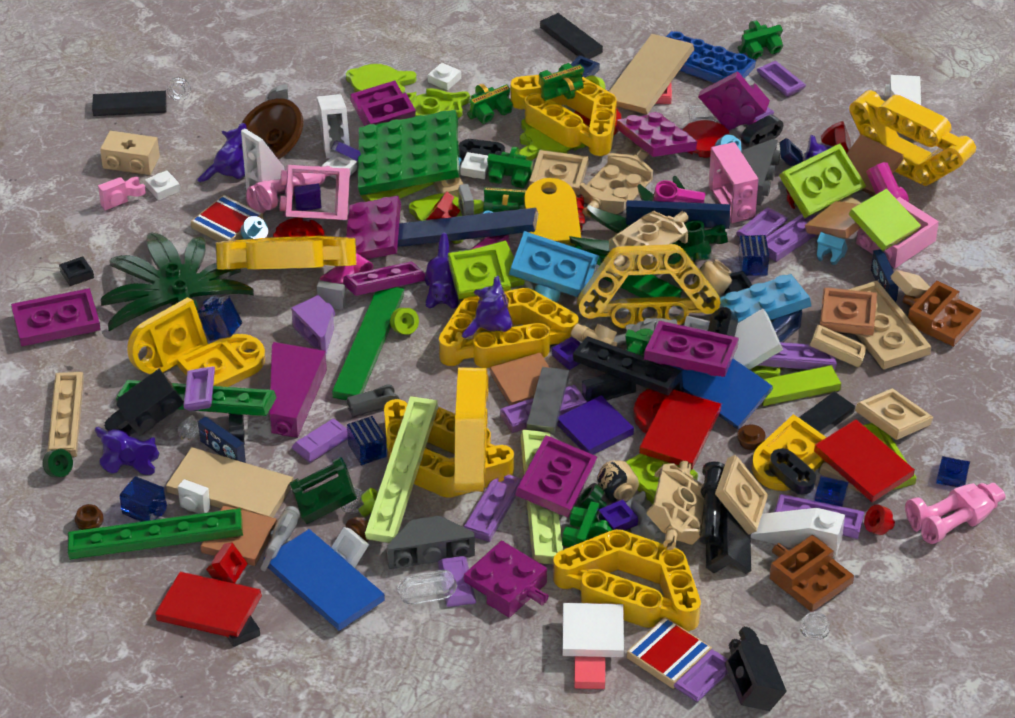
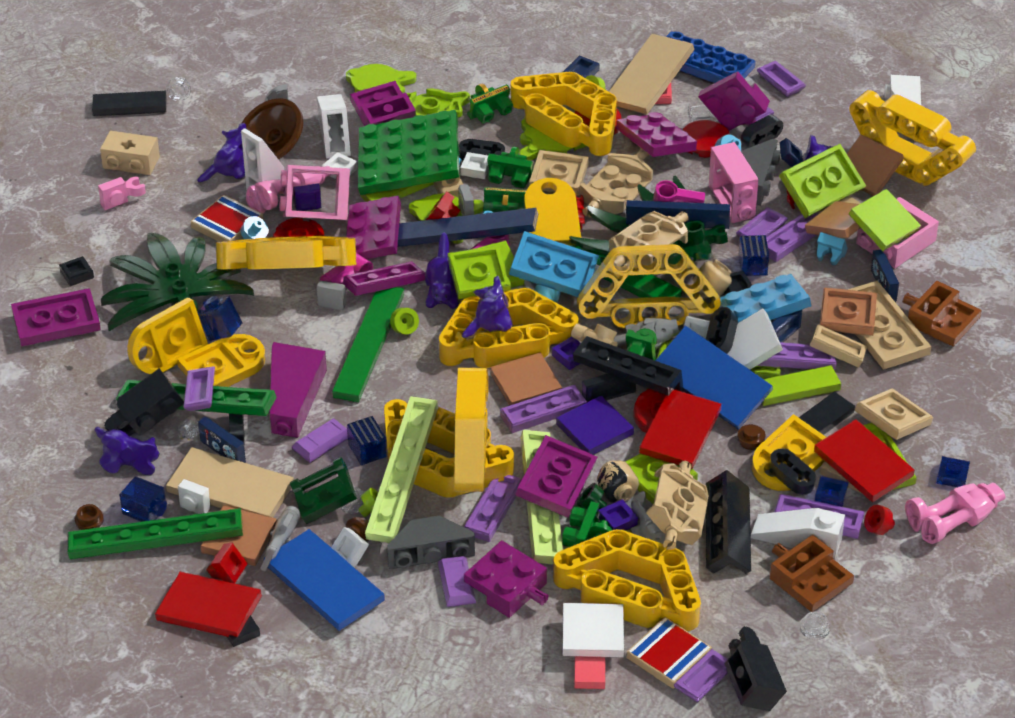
dark green tile [42,449,73,477] -> none
tan tile [48,372,84,457] -> none
white plate [145,171,180,200] -> none
medium lavender slope [291,295,335,354] -> none
dark purple tile [331,140,361,161] -> none
dark grey bar [347,384,399,417] -> none
clear tile [397,570,457,604] -> none
white plate [428,63,461,91] -> none
flat silver tile [527,367,569,434] -> none
green hips [539,63,584,101] -> none
black tile [540,13,603,59] -> none
magenta plate [644,321,739,377] -> none
black pin [700,461,725,545] -> none
tan tile [715,455,768,535] -> none
green hips [737,20,783,60] -> none
red tile [821,121,851,154] -> none
dark pink piece [866,162,909,202] -> none
tan tile [890,270,930,298] -> none

